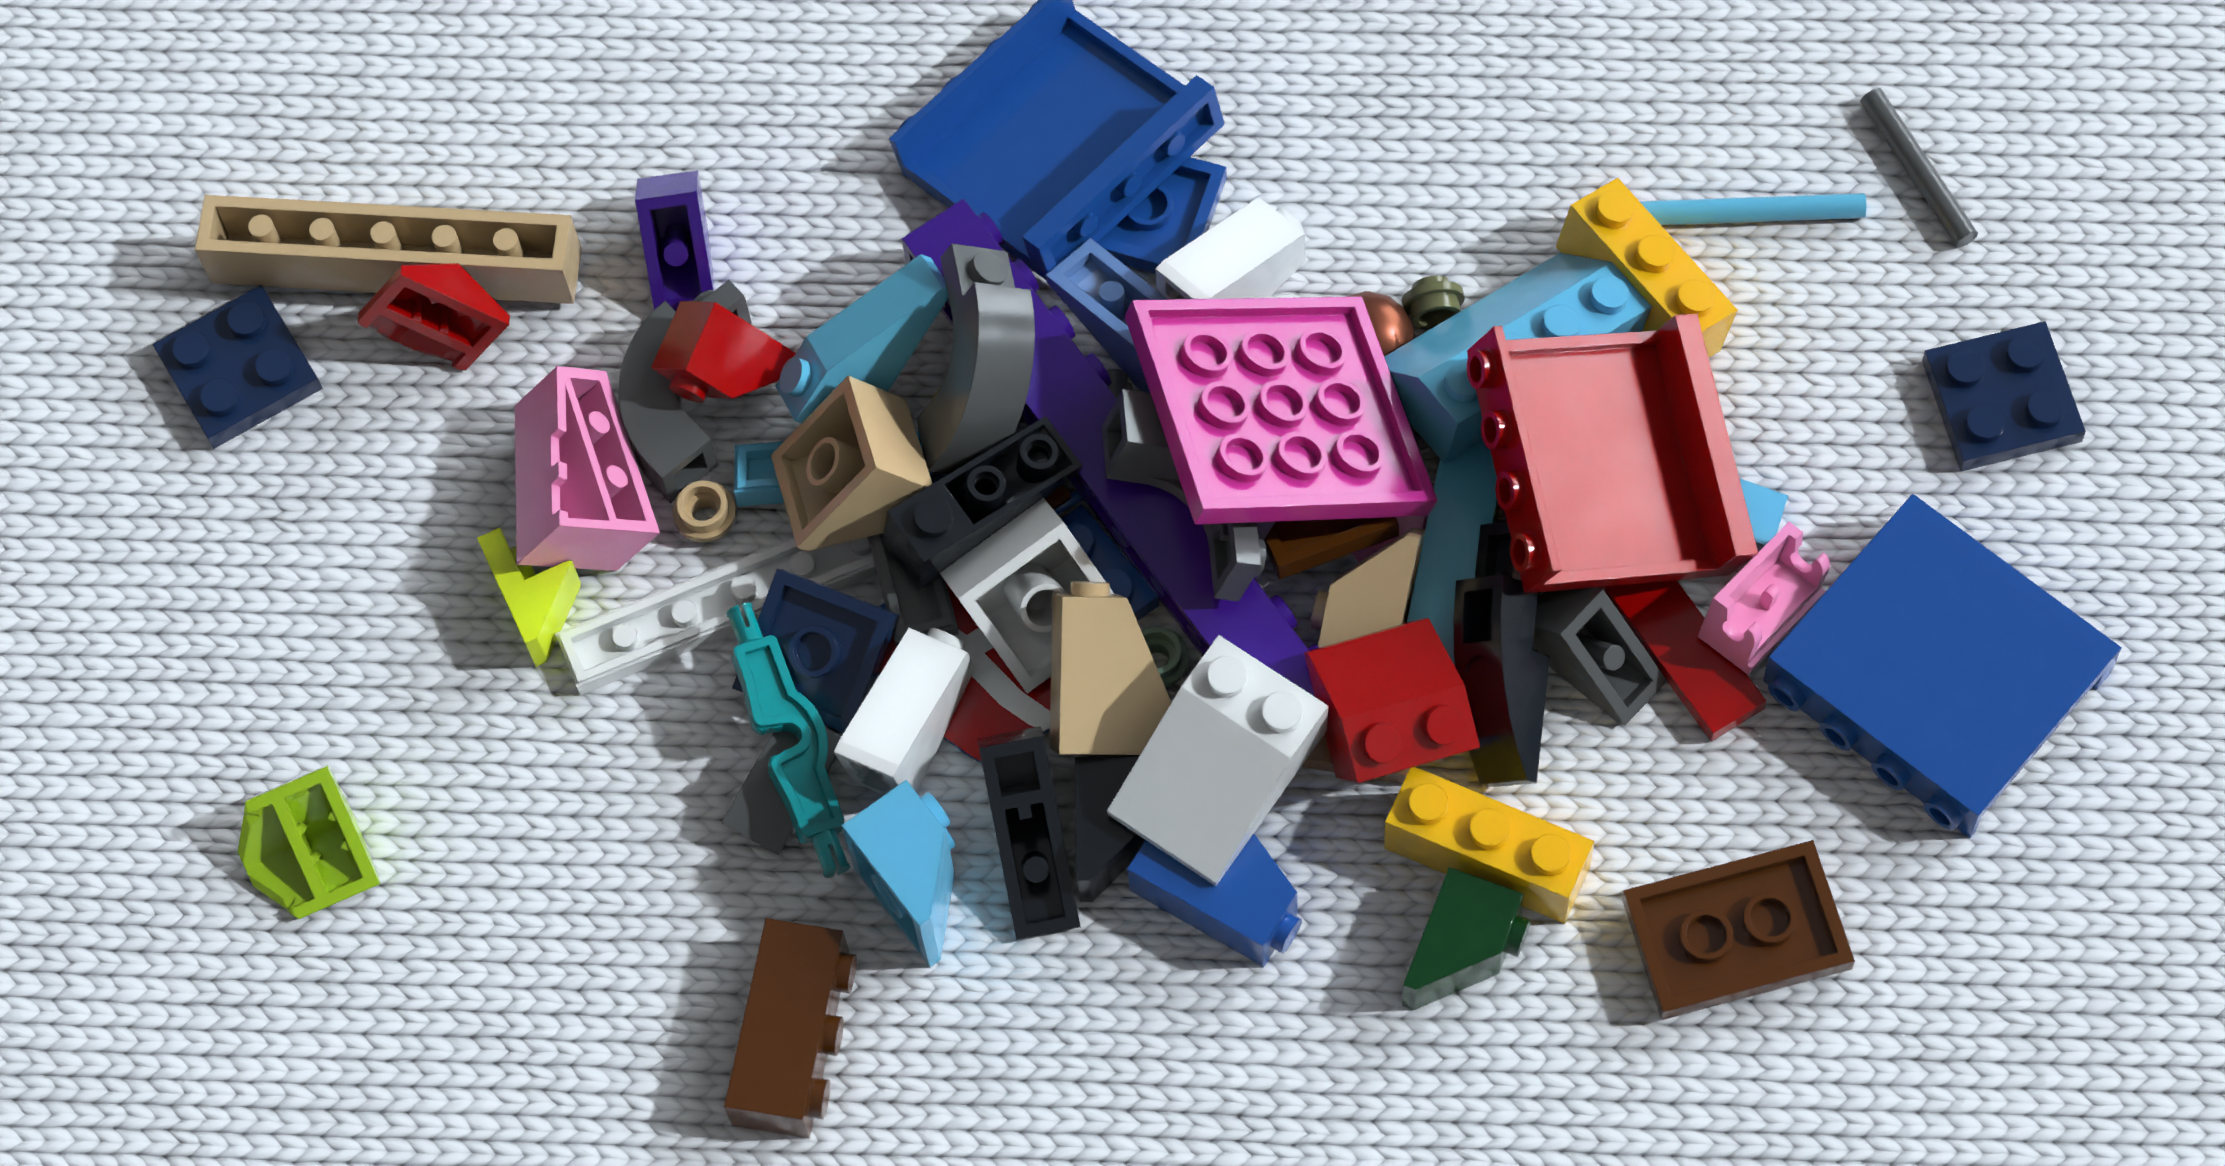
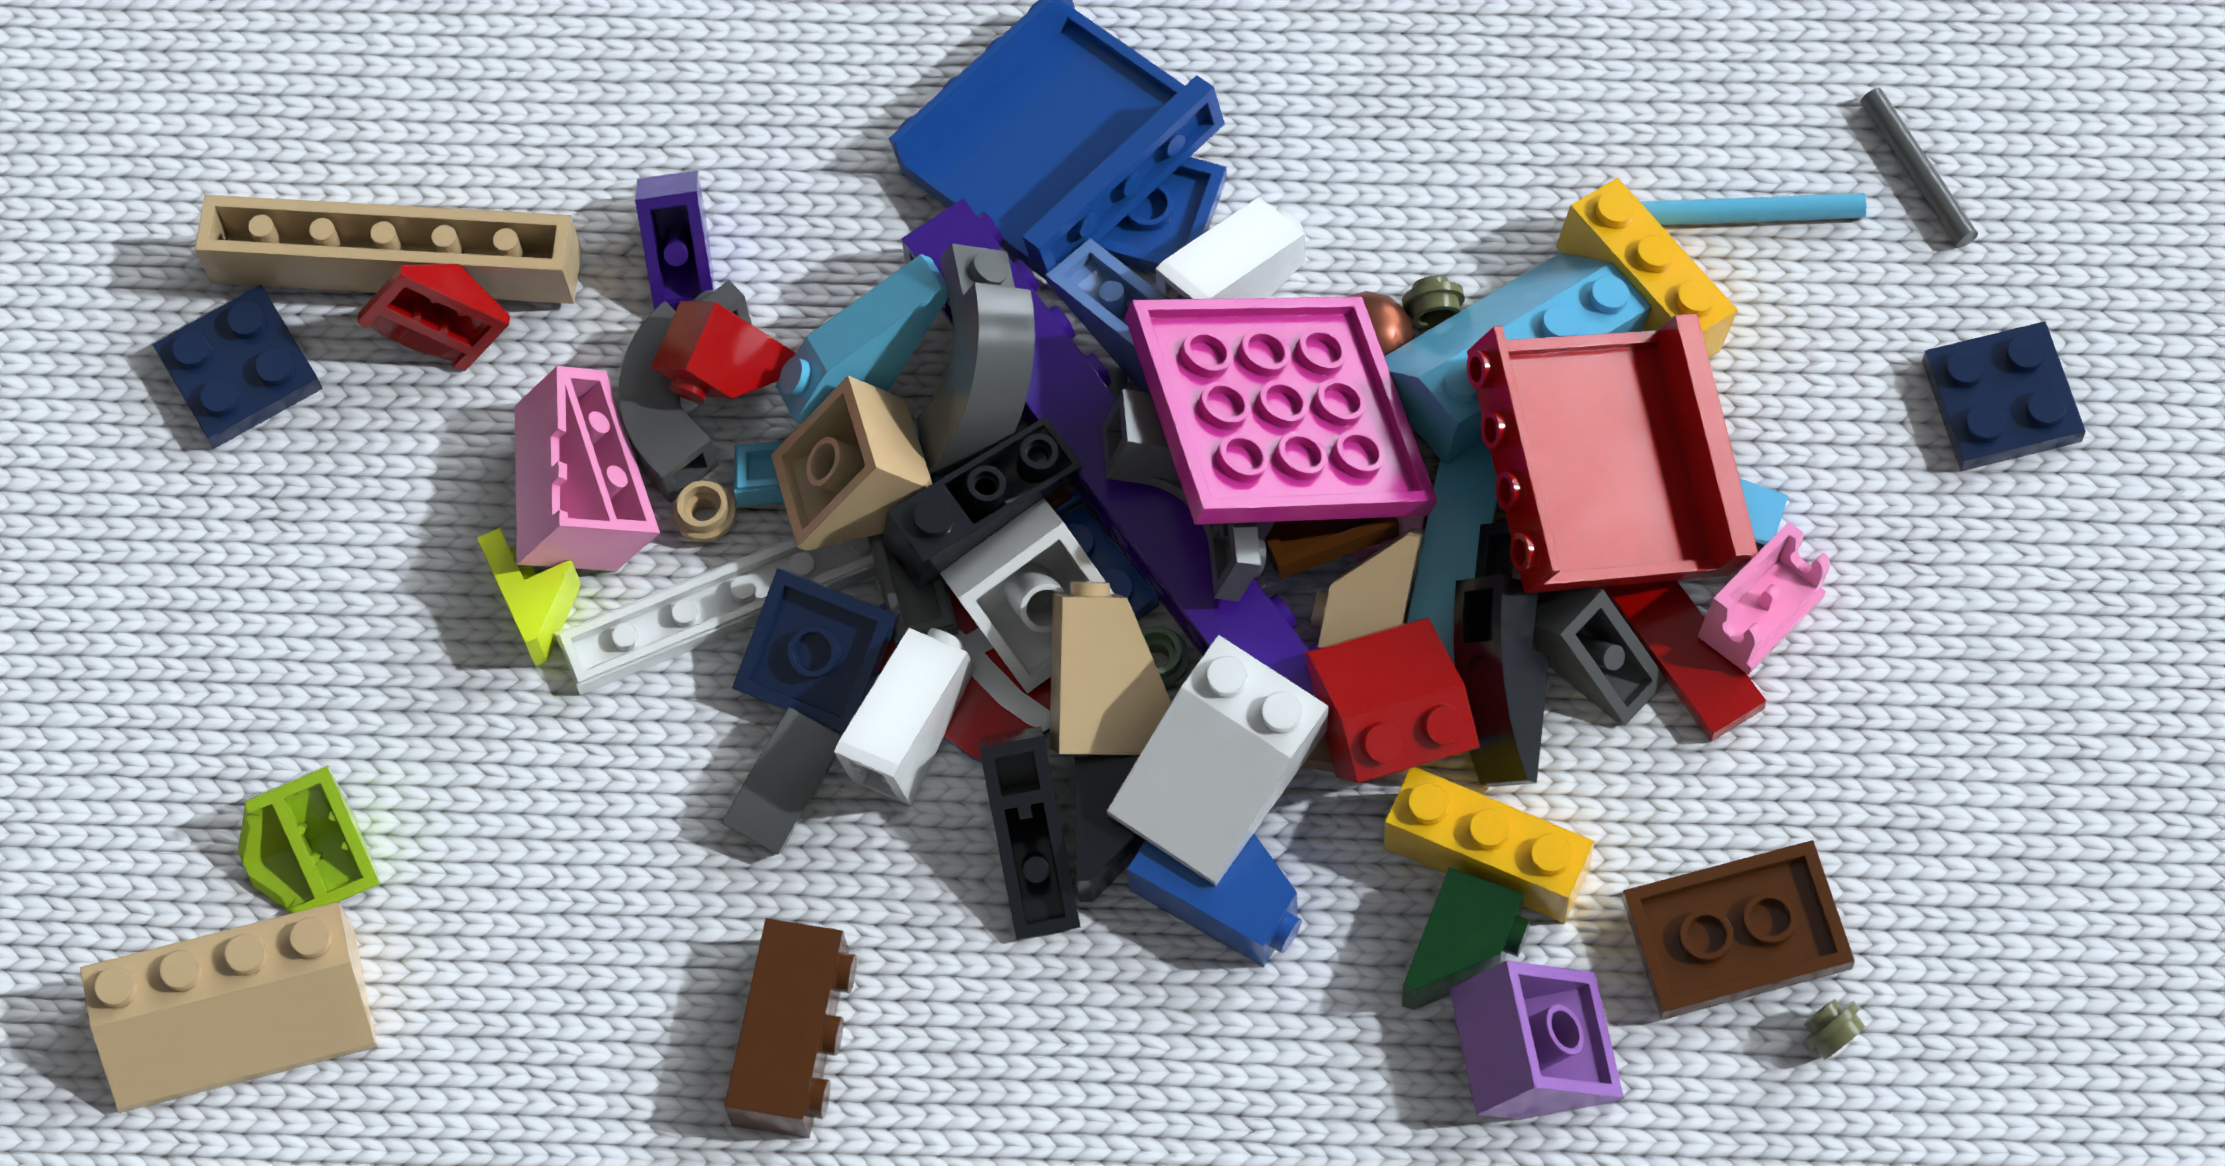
teal piece [726,603,851,878] -> none
medium azure slope [842,780,956,968] -> none
blue panel [1763,493,2122,838] -> none
none -> tan slope [80,902,378,1113]
none -> medium lavender slope [1449,960,1624,1120]
none -> olive plate [1802,999,1866,1060]

